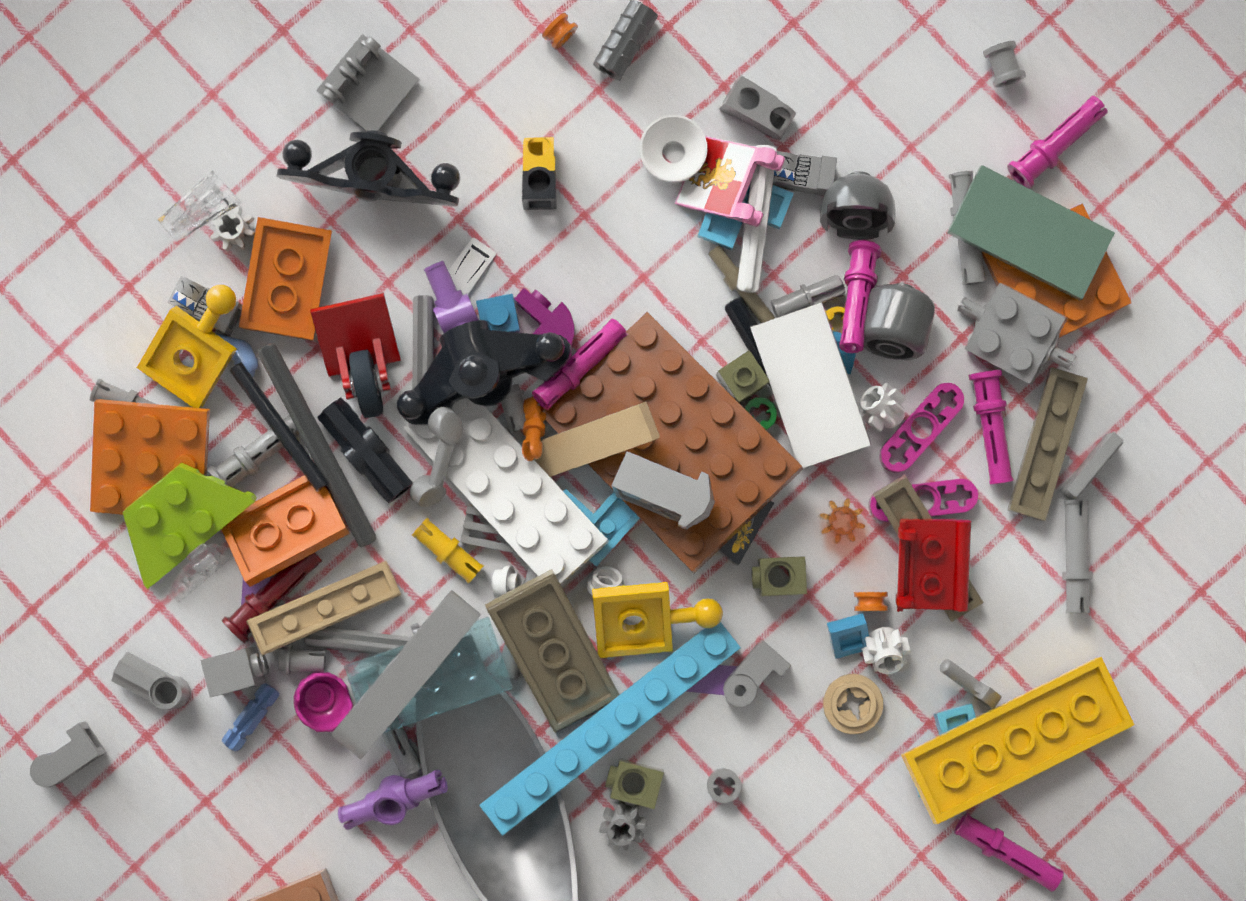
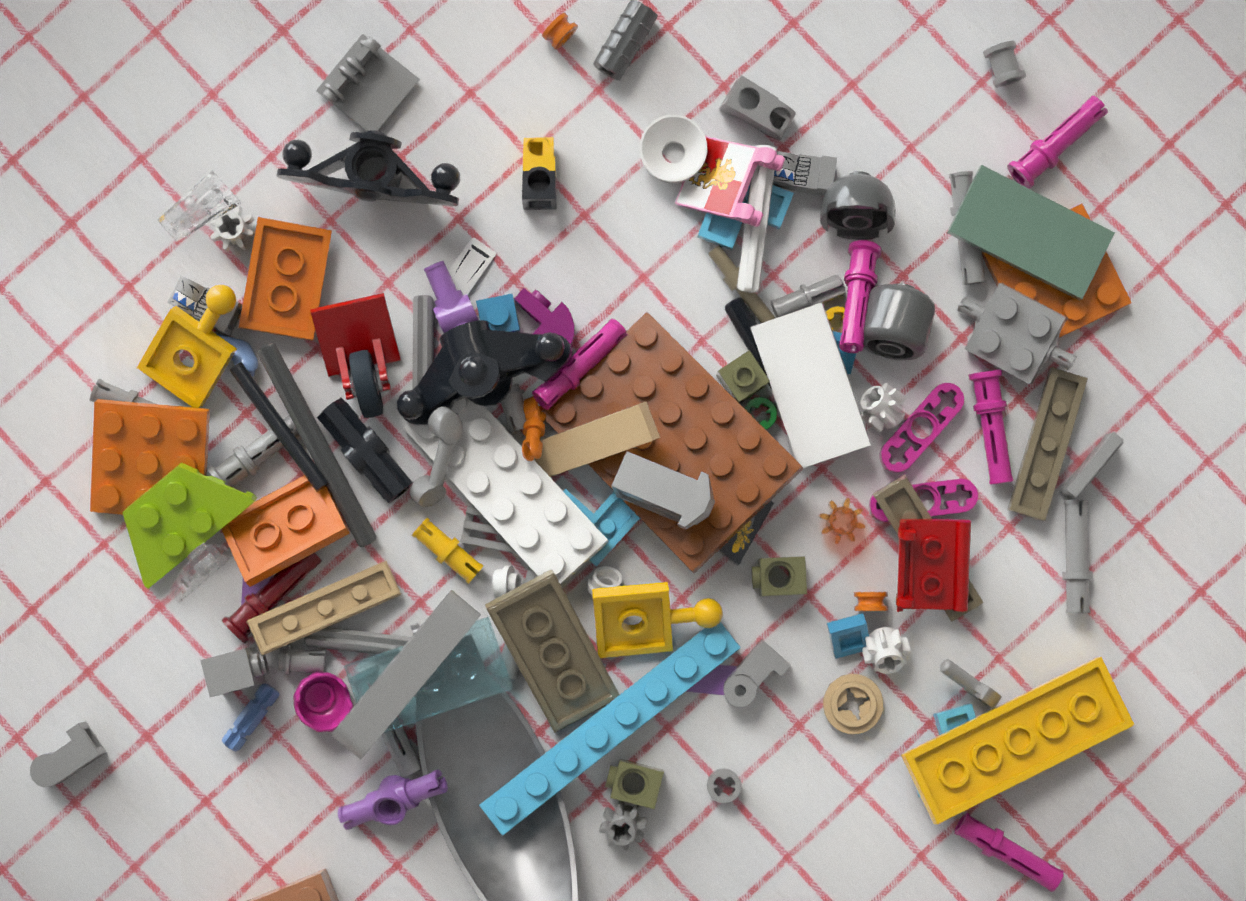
light grey piece [111,652,190,710] -> none

